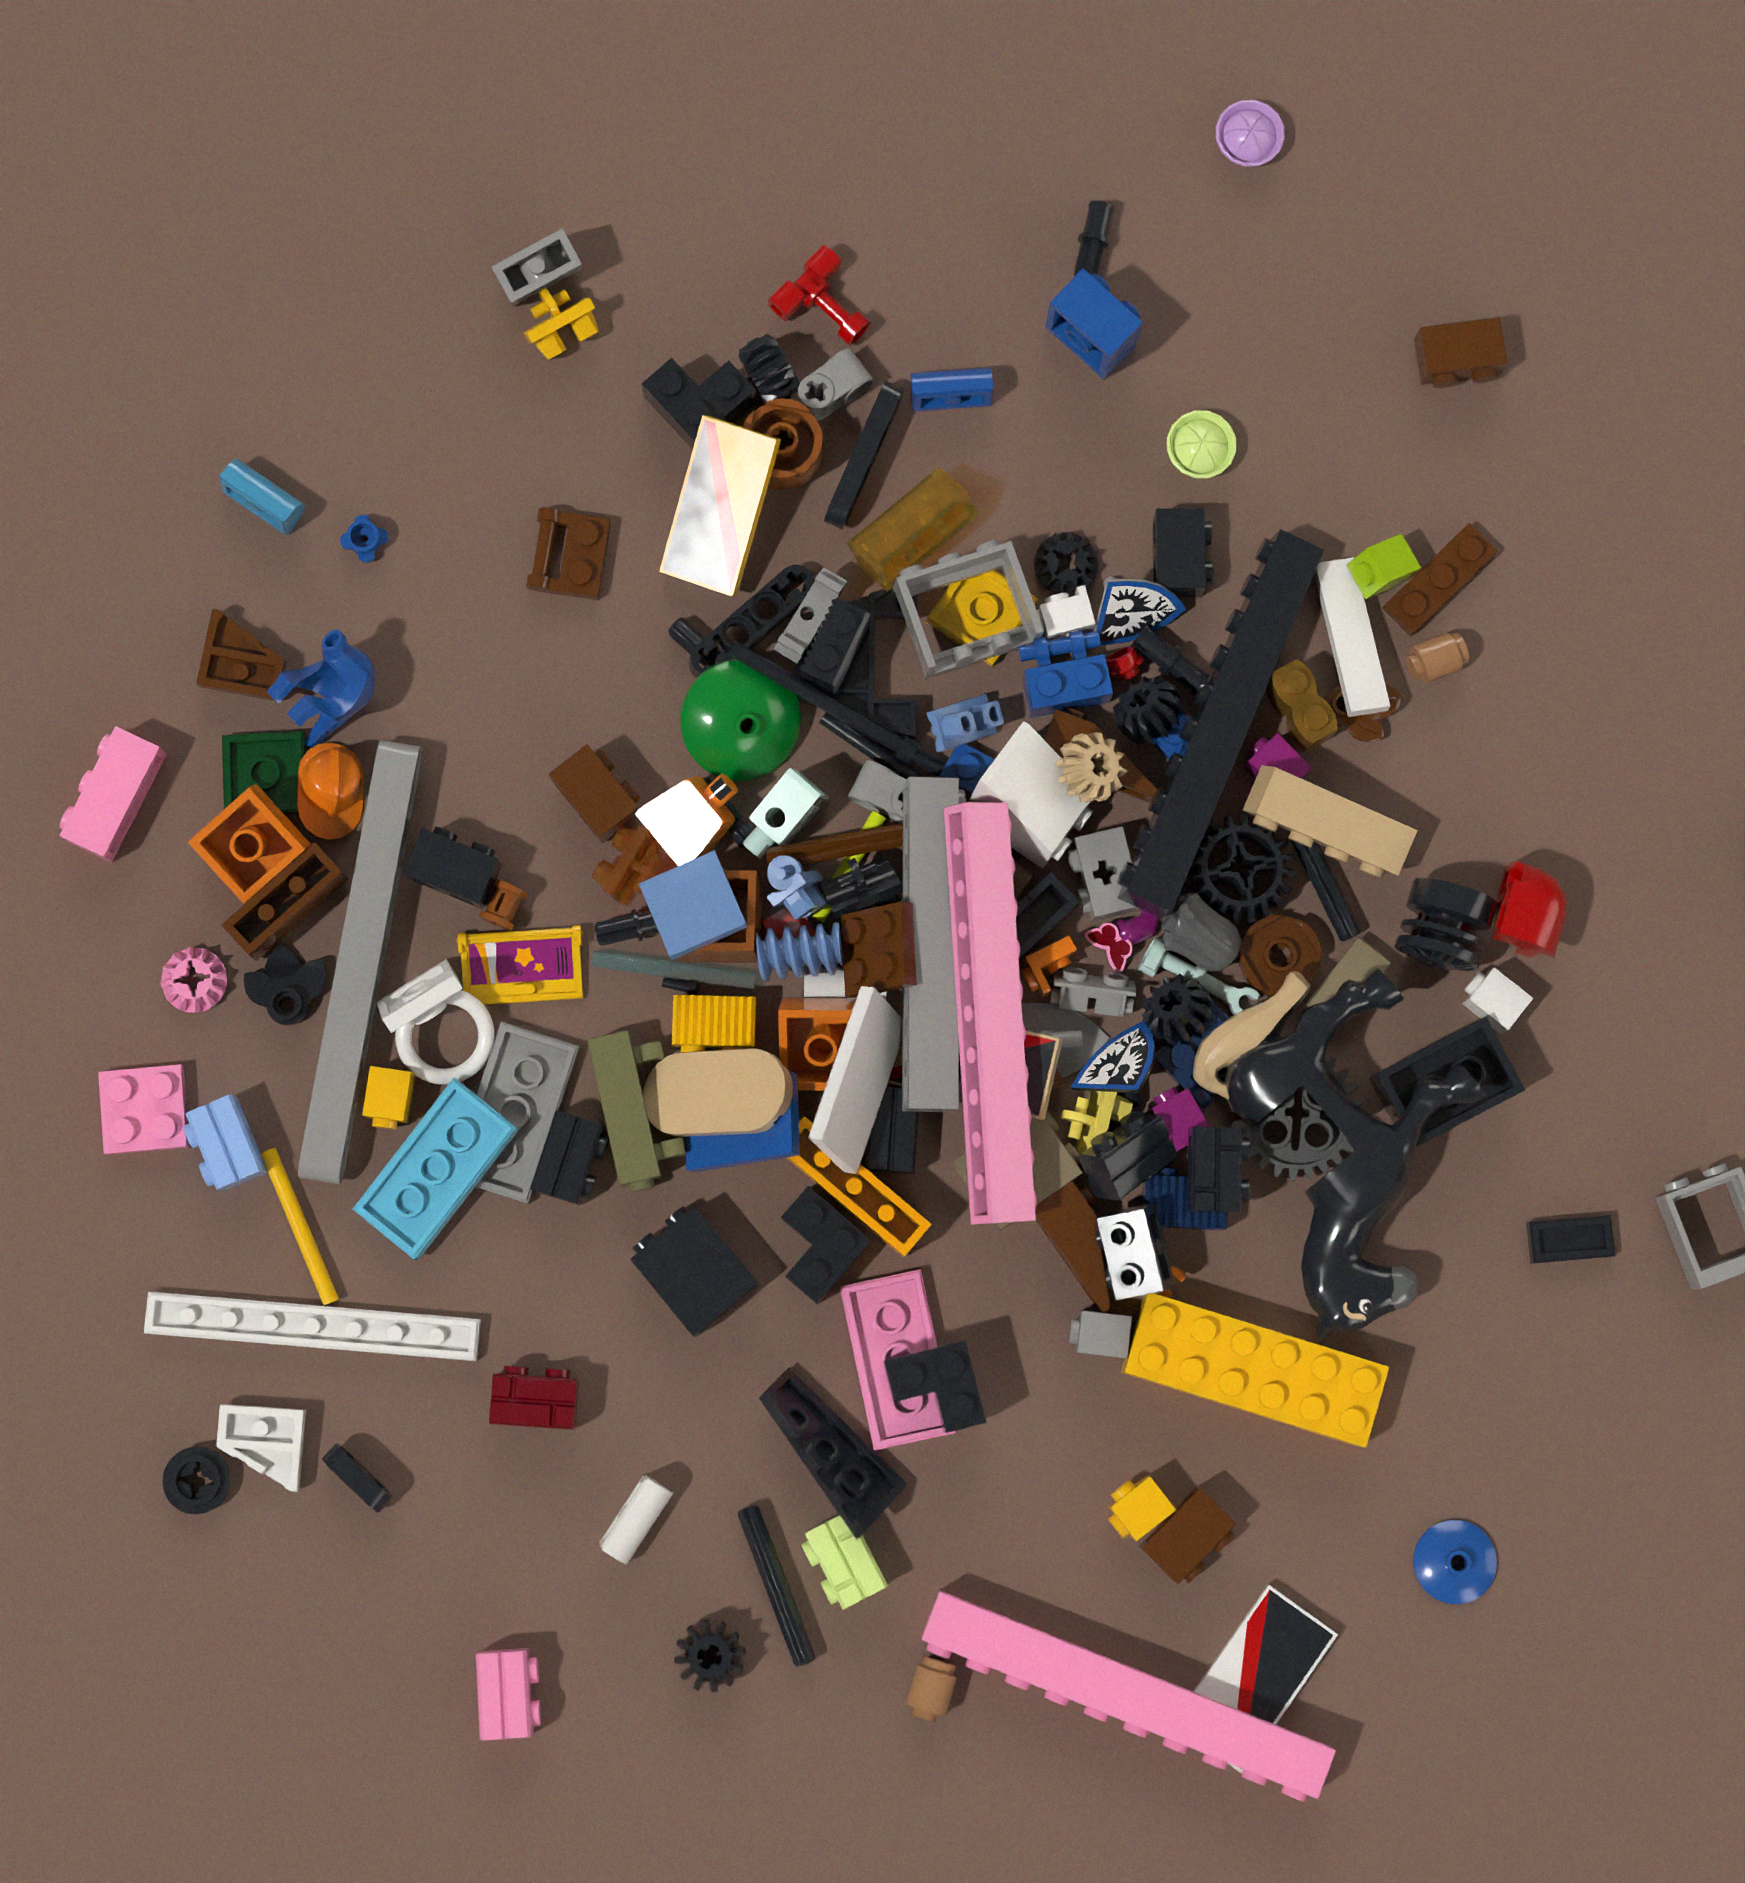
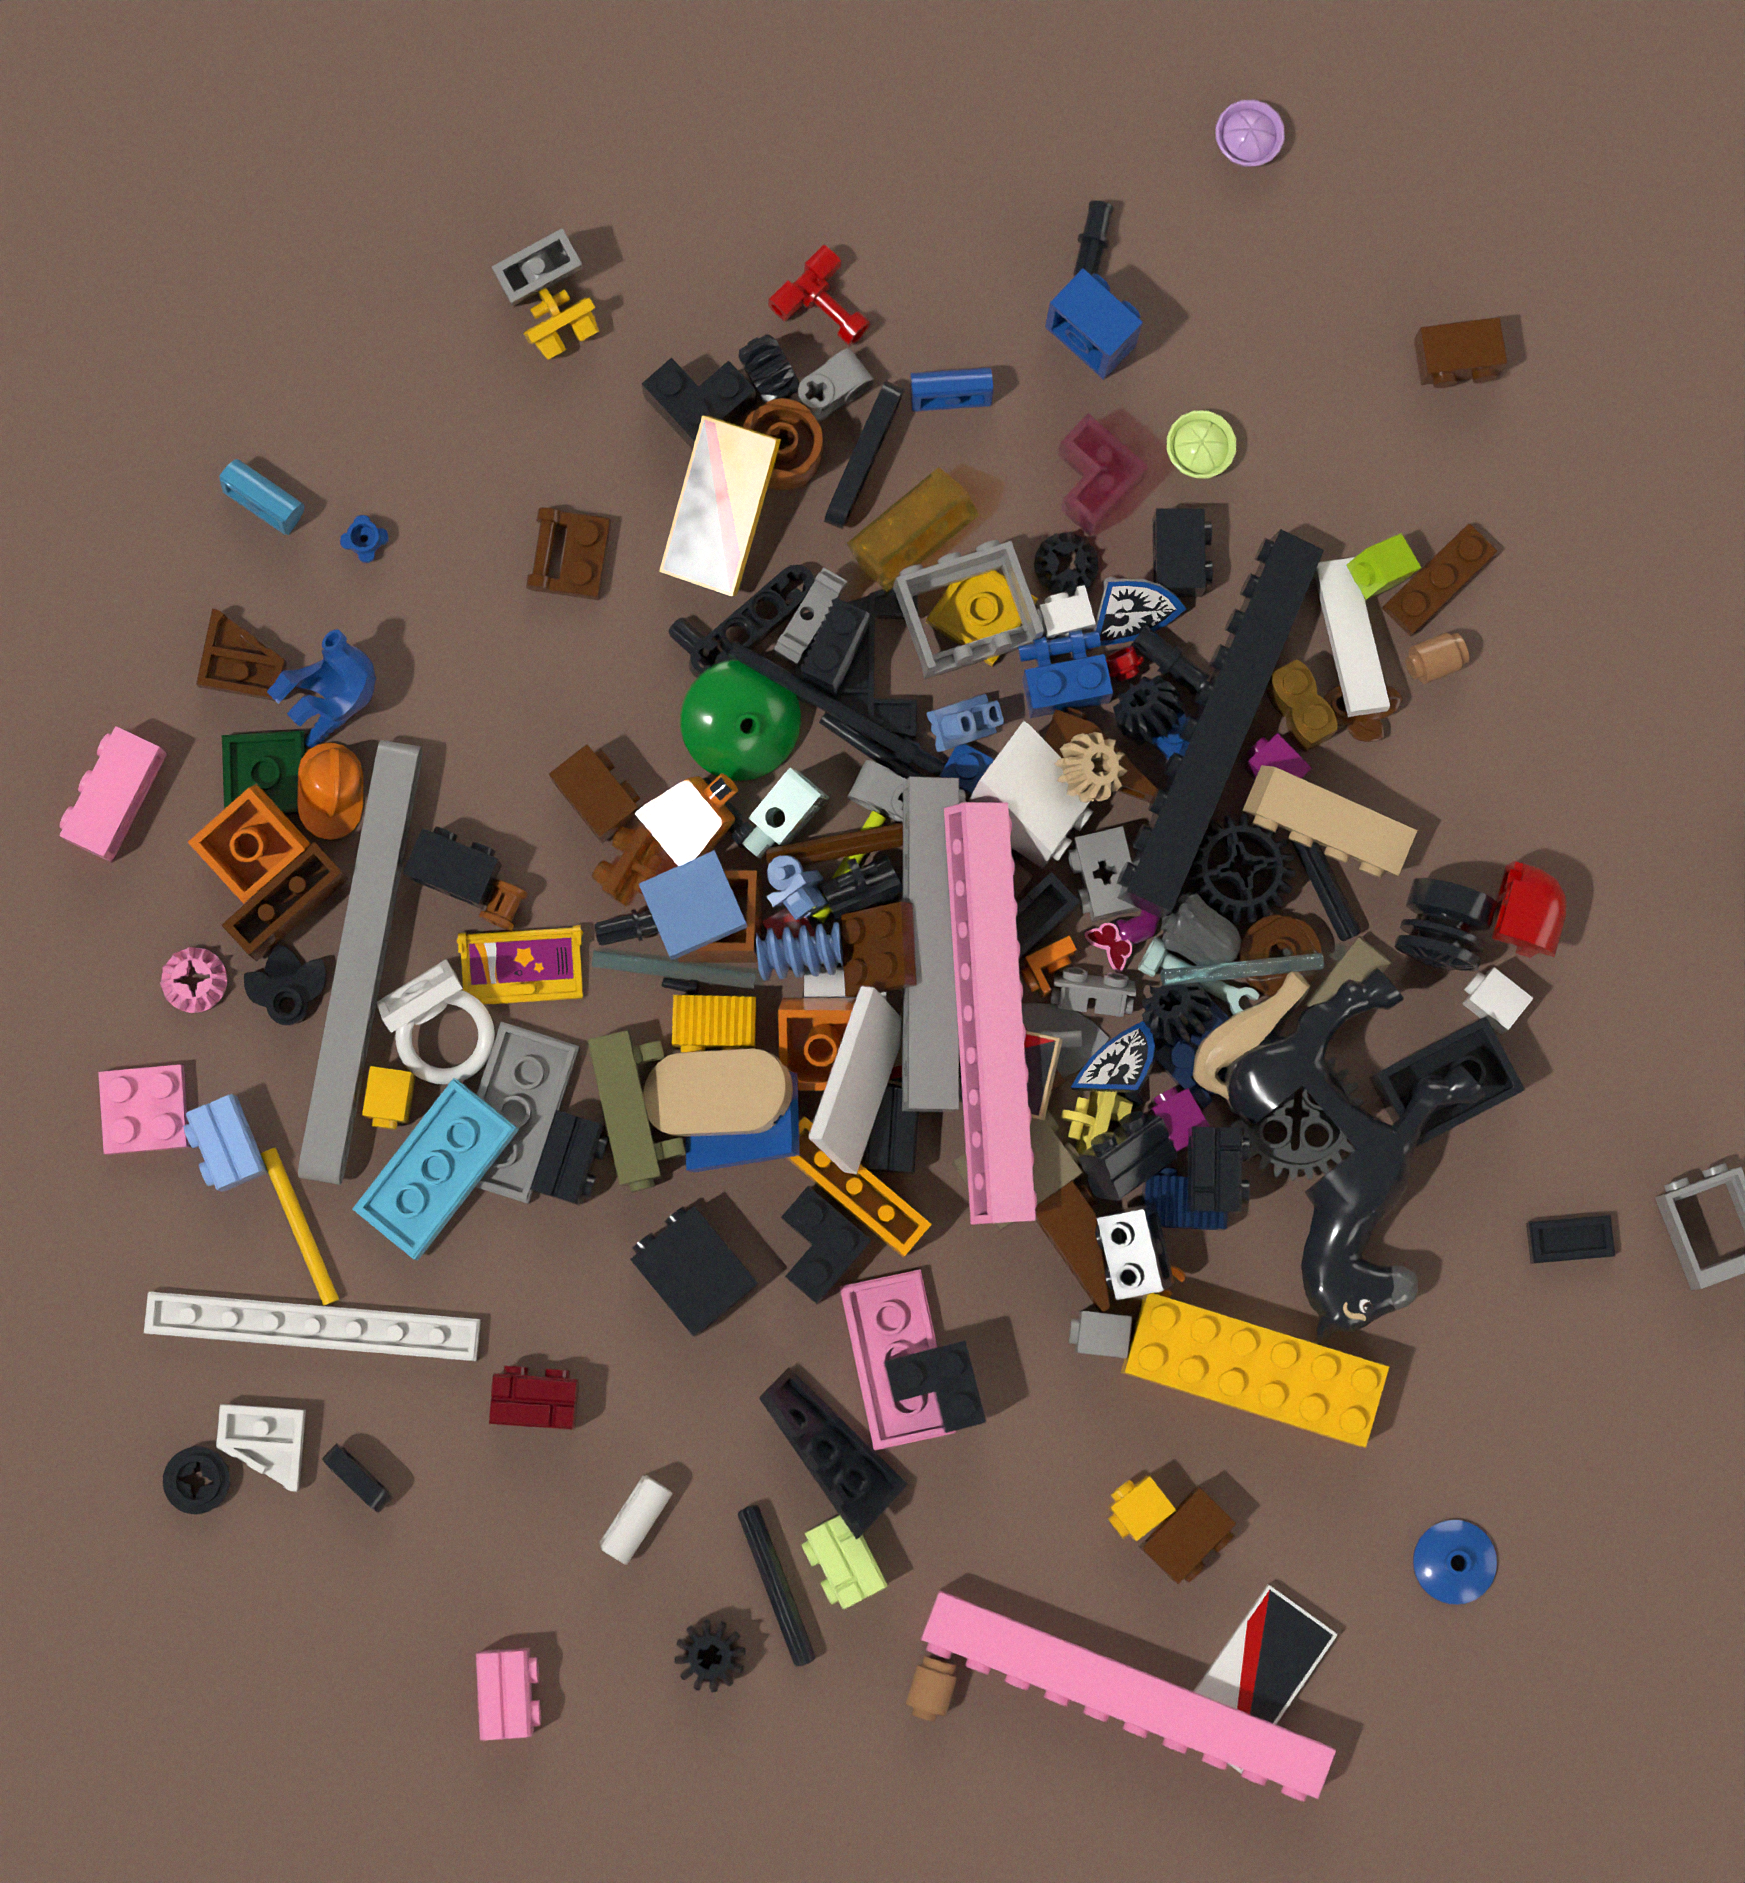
none -> clear pink brick [1058,413,1148,537]
none -> clear light blue bar [1160,953,1324,986]

